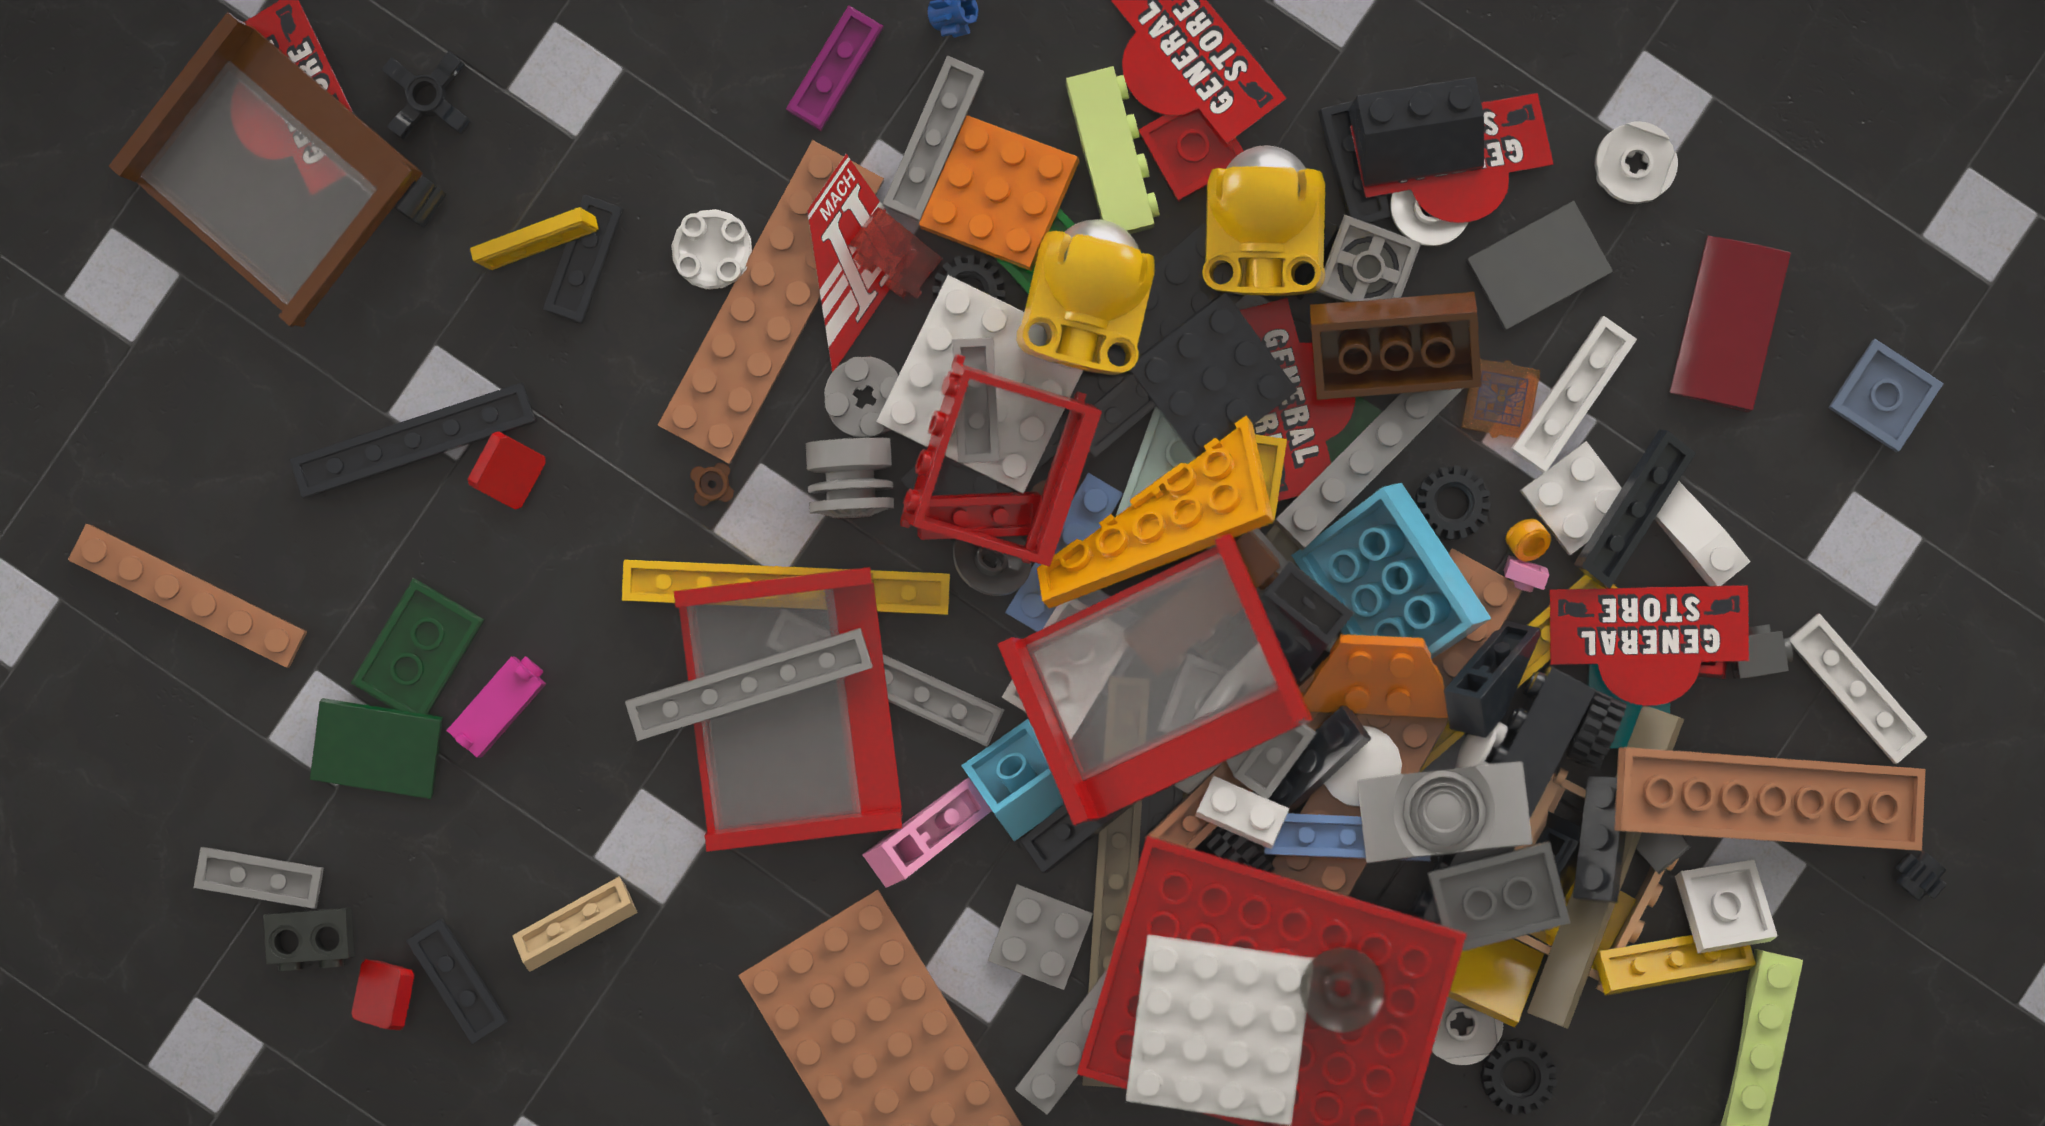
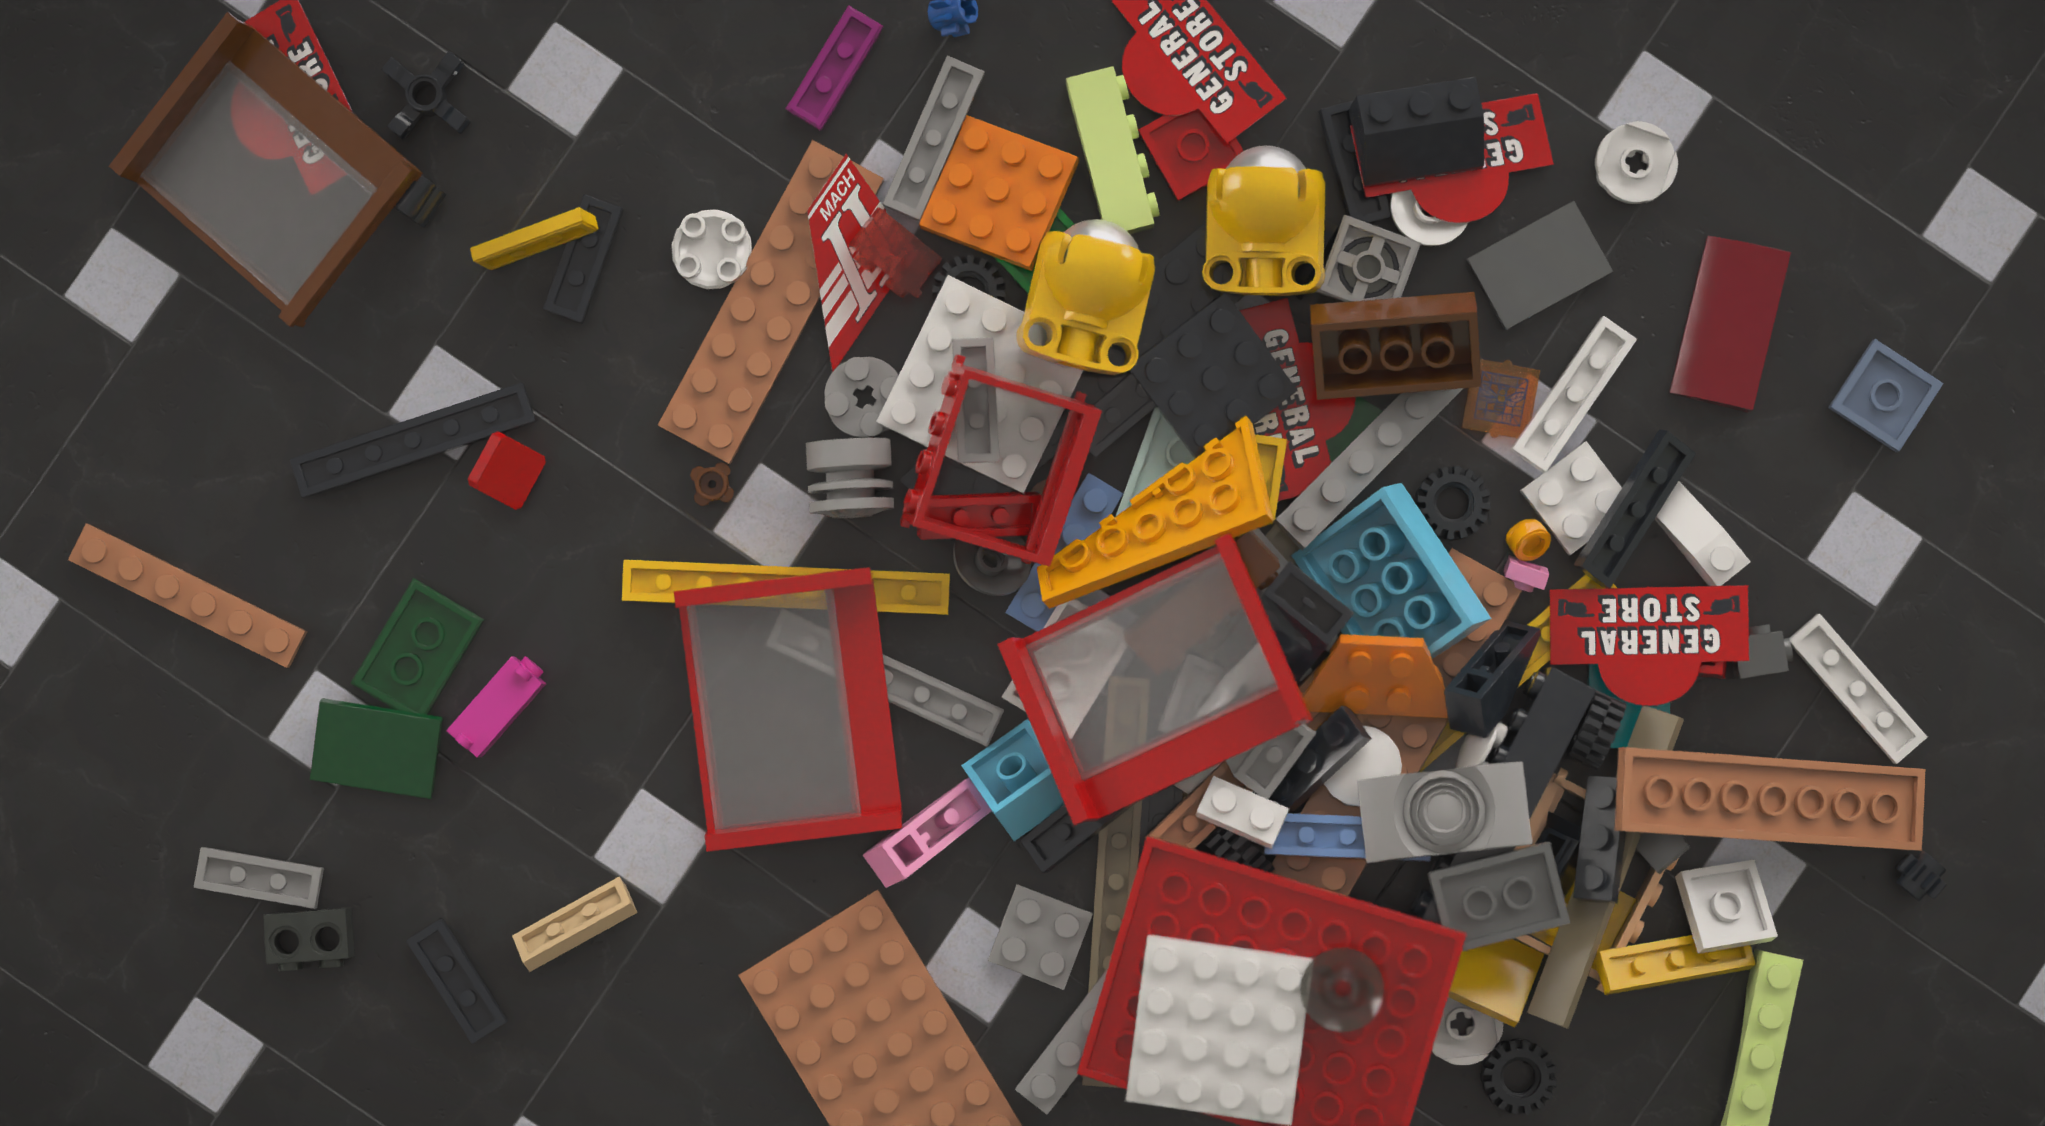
red piece [351,959,414,1031] -> none
light grey plate [625,627,873,741] -> none

